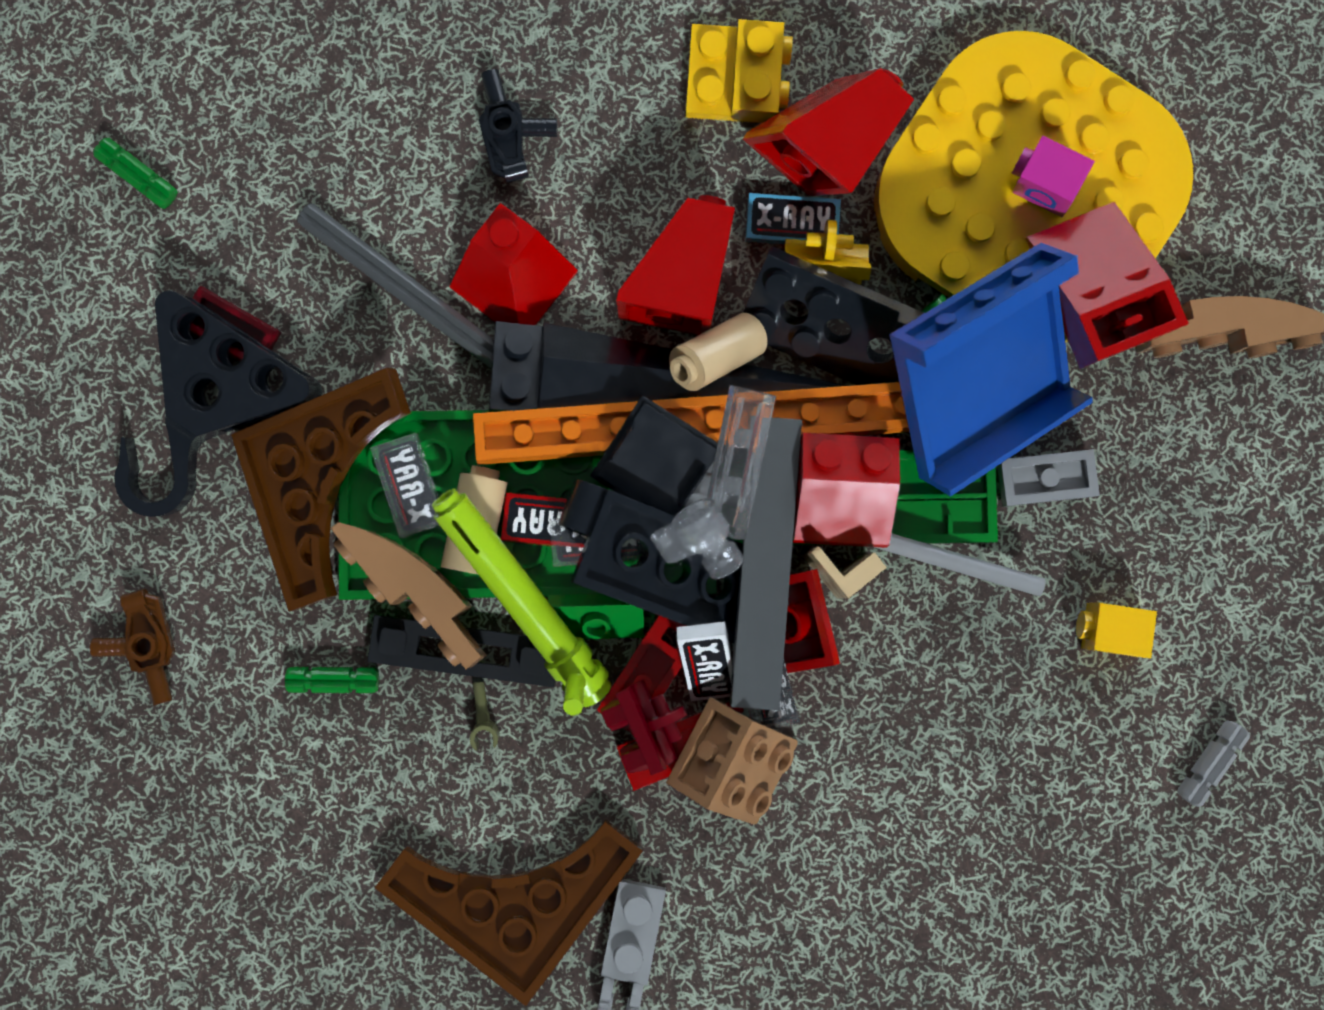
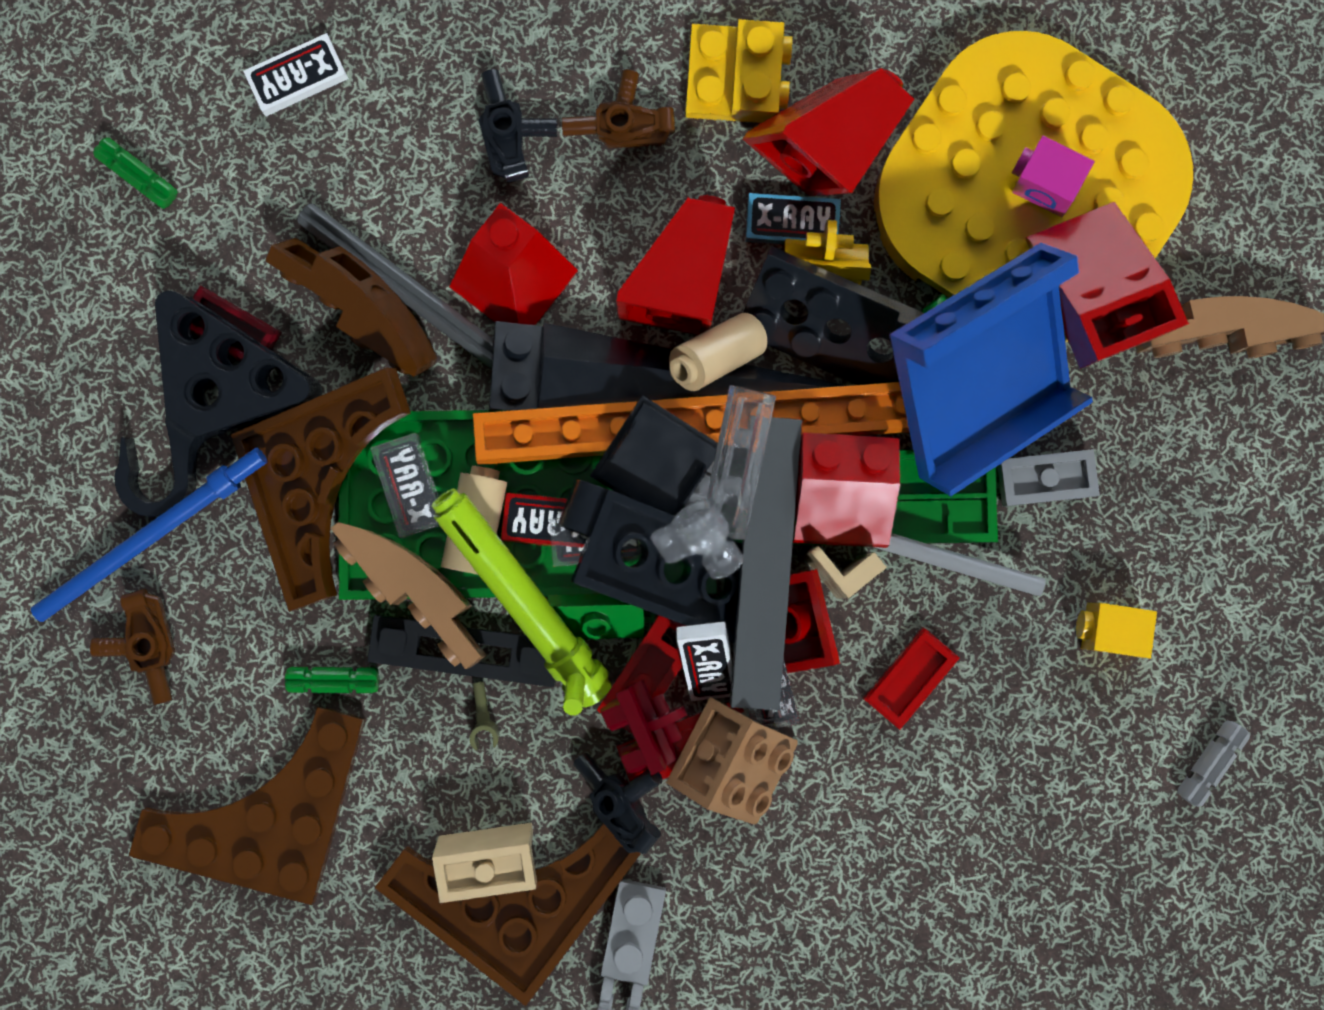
none -> blue bar [30,447,268,622]
none -> reddish brown plate [129,706,366,905]
none -> tile [243,33,349,116]
none -> reddish brown slope [265,238,437,377]
none -> tan panel [432,823,537,903]
none -> reddish brown piece [562,69,675,148]
none -> black piece [573,753,662,854]
none -> red tile [862,627,960,730]

